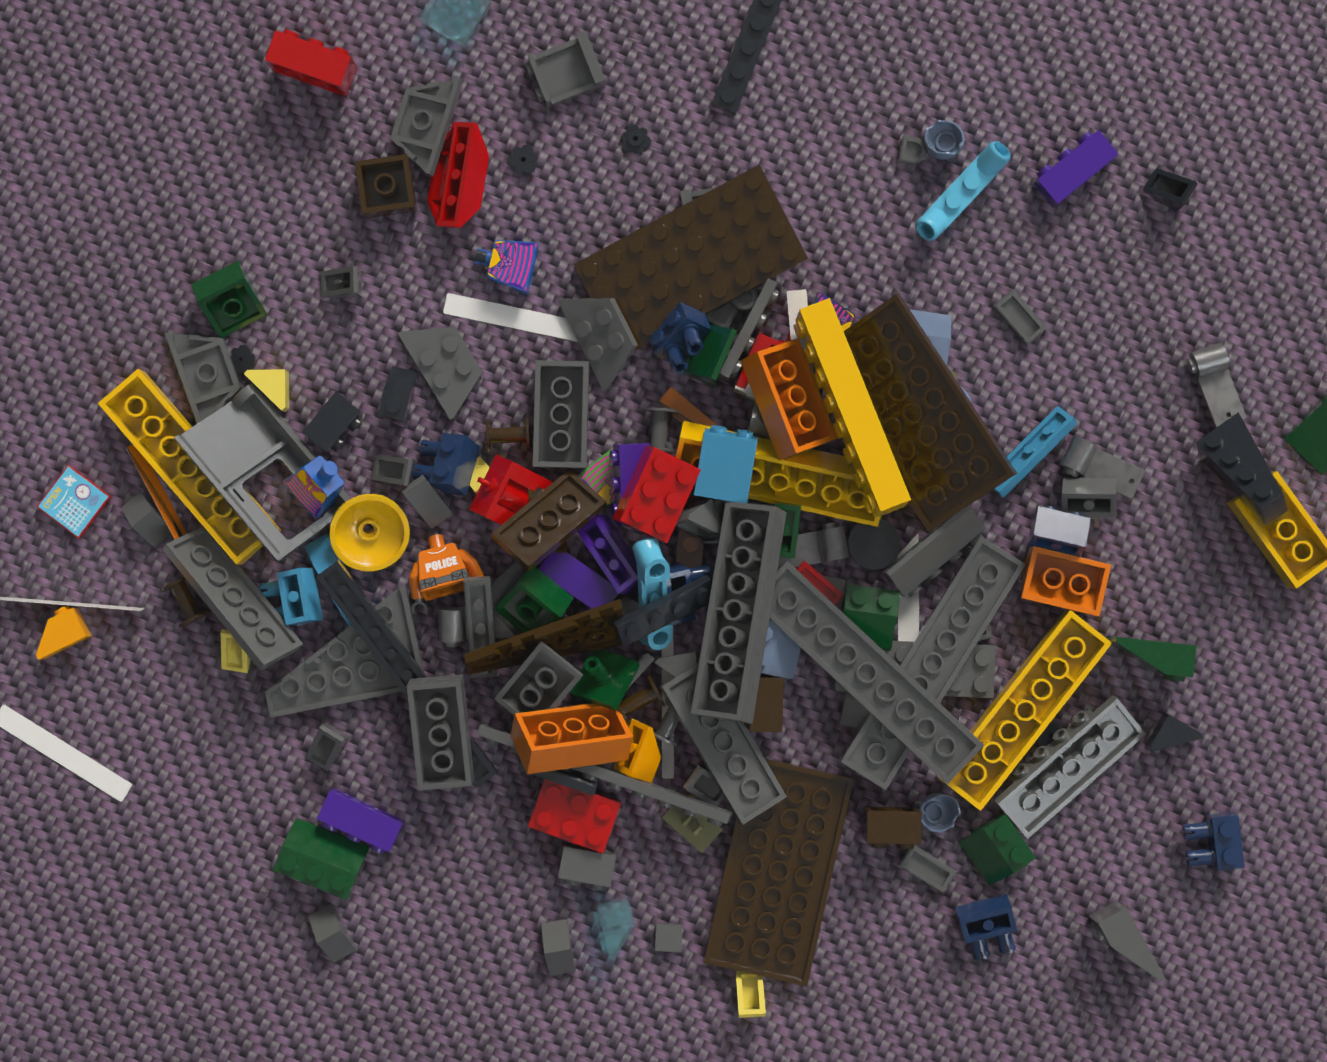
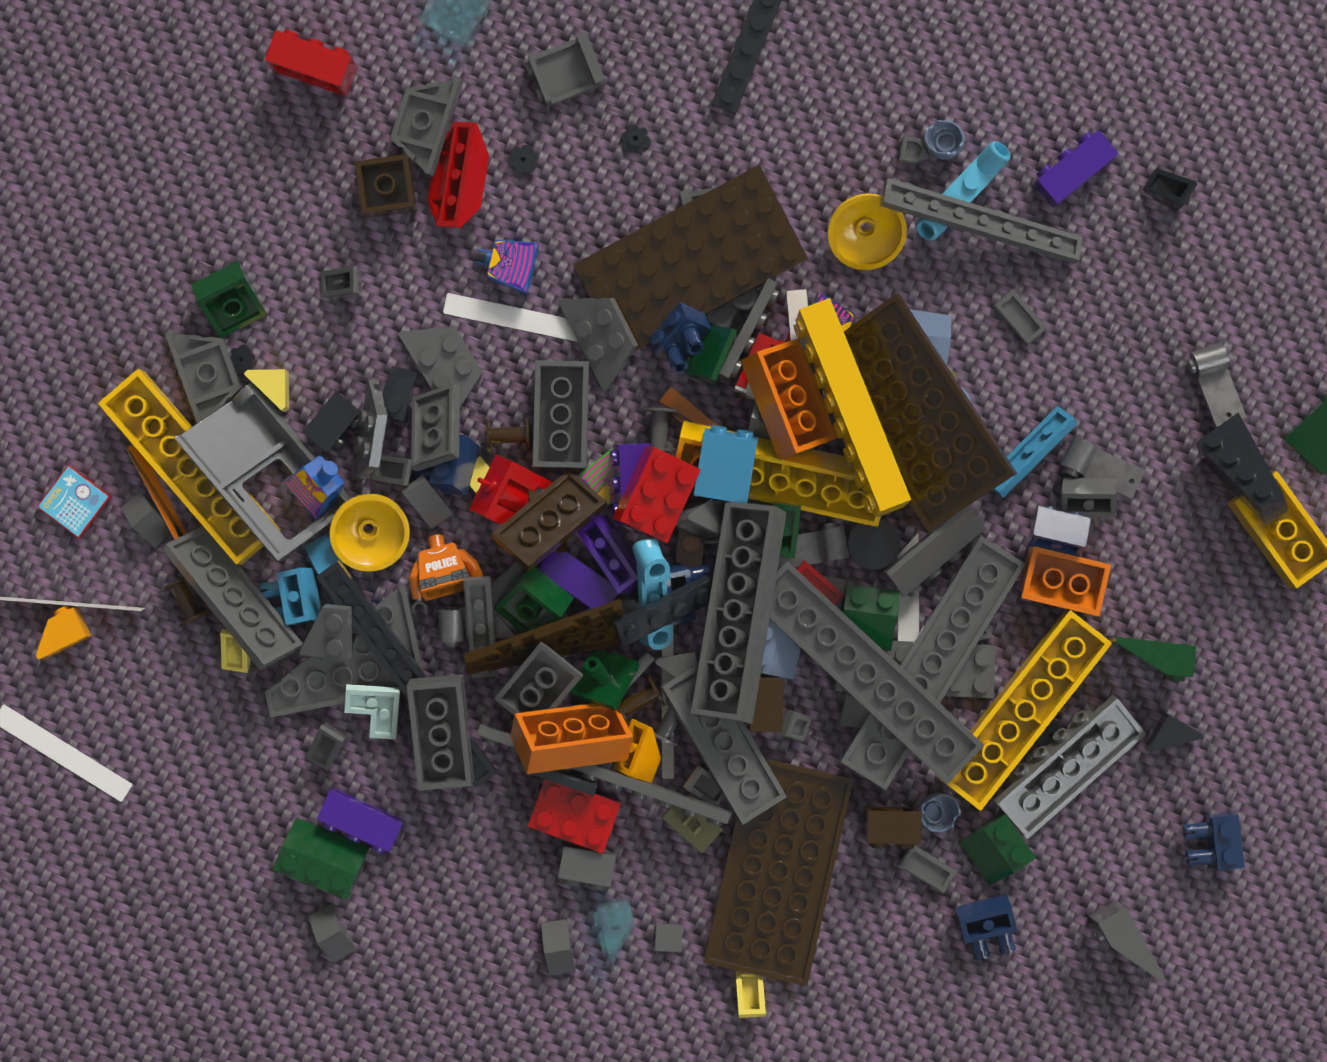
none -> dark grey wing [300,604,352,660]
none -> light aqua plate [344,684,400,739]
none -> dark grey wing [353,379,387,480]
none -> dark grey tile [411,383,460,472]
none -> dark grey tile [780,709,812,742]
none -> yellow dish [827,194,907,270]
none -> dark grey plate [880,178,1083,264]

